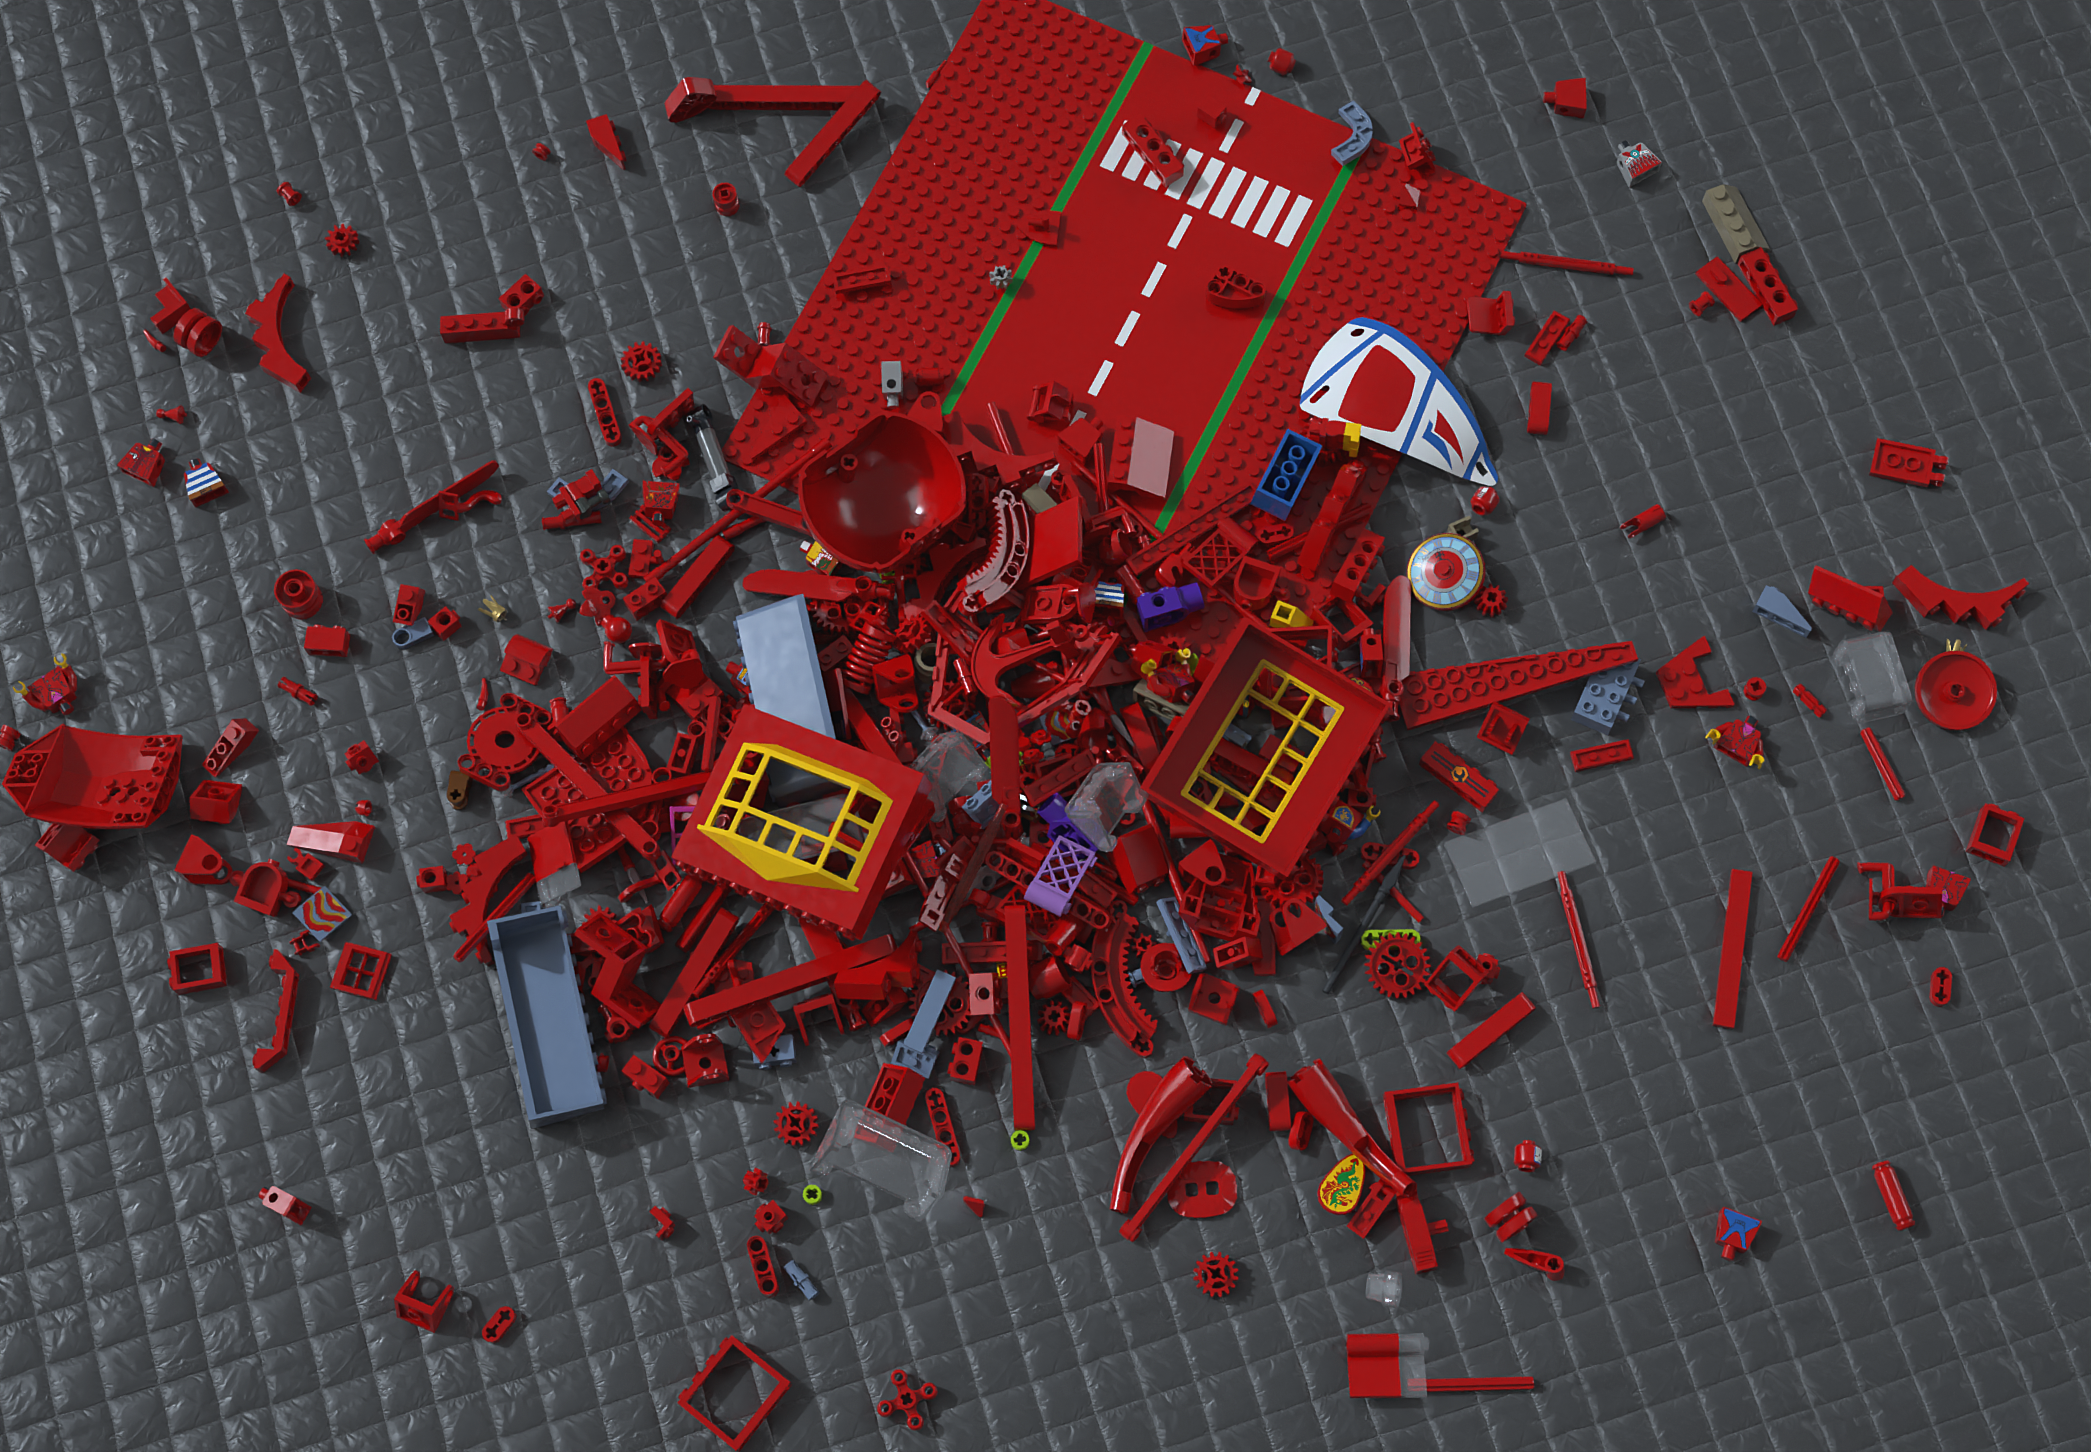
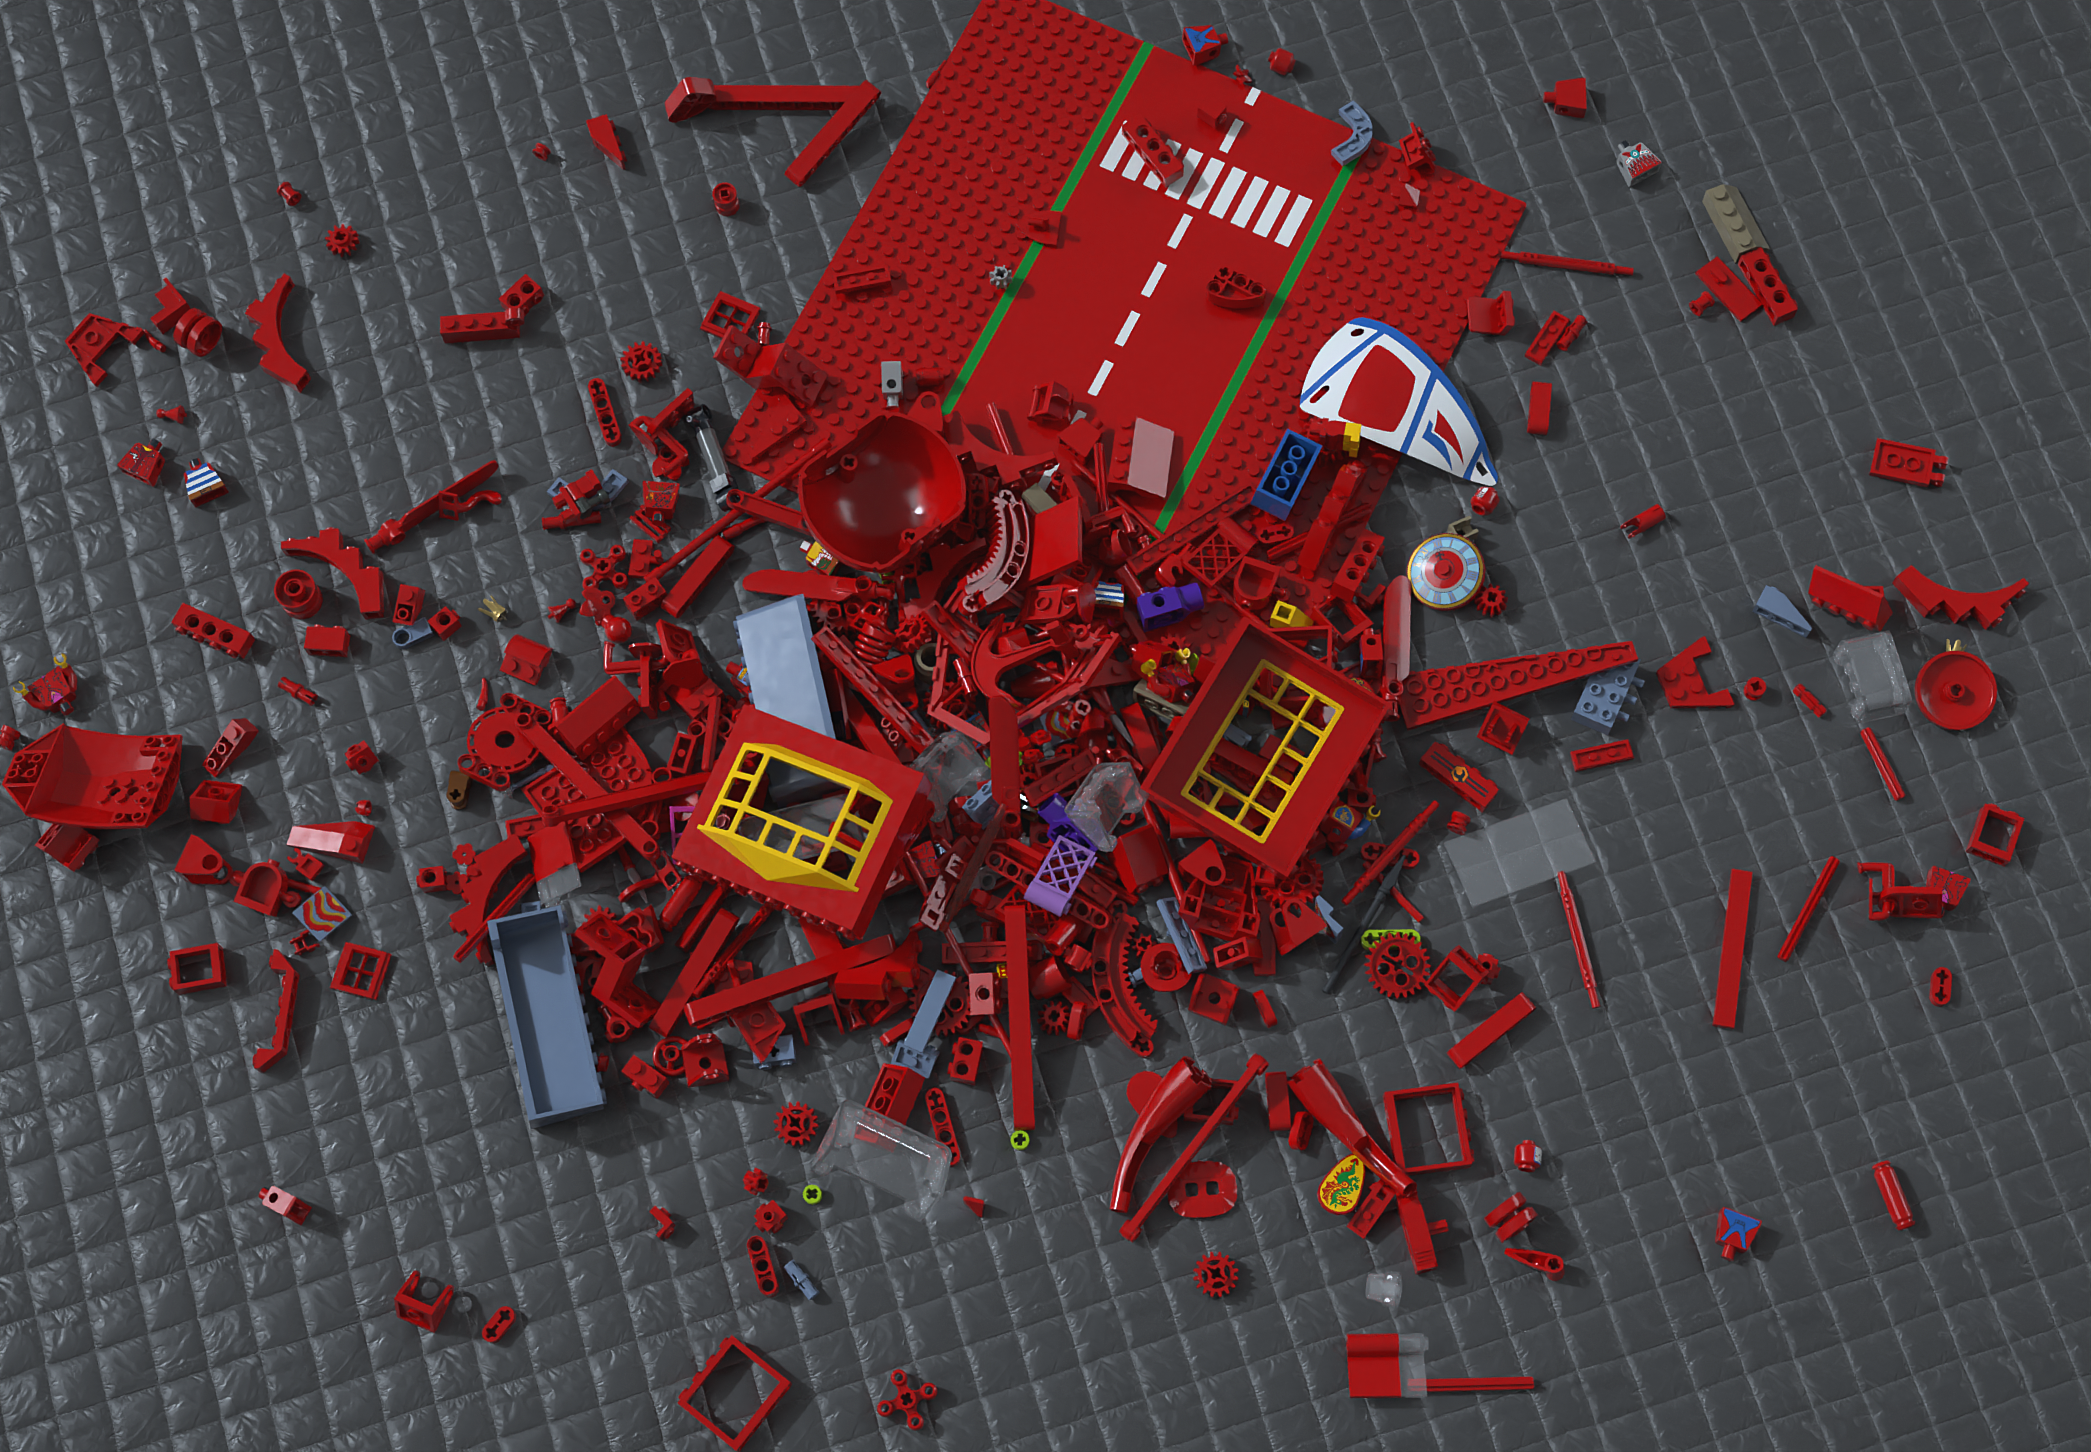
red torso [1705,716,1764,769] -> none
none -> red wing [65,313,145,387]
none -> red brick [171,603,255,659]
none -> red arch [281,527,384,619]
none -> red piece [700,291,761,339]
none -> red tile [811,626,935,754]

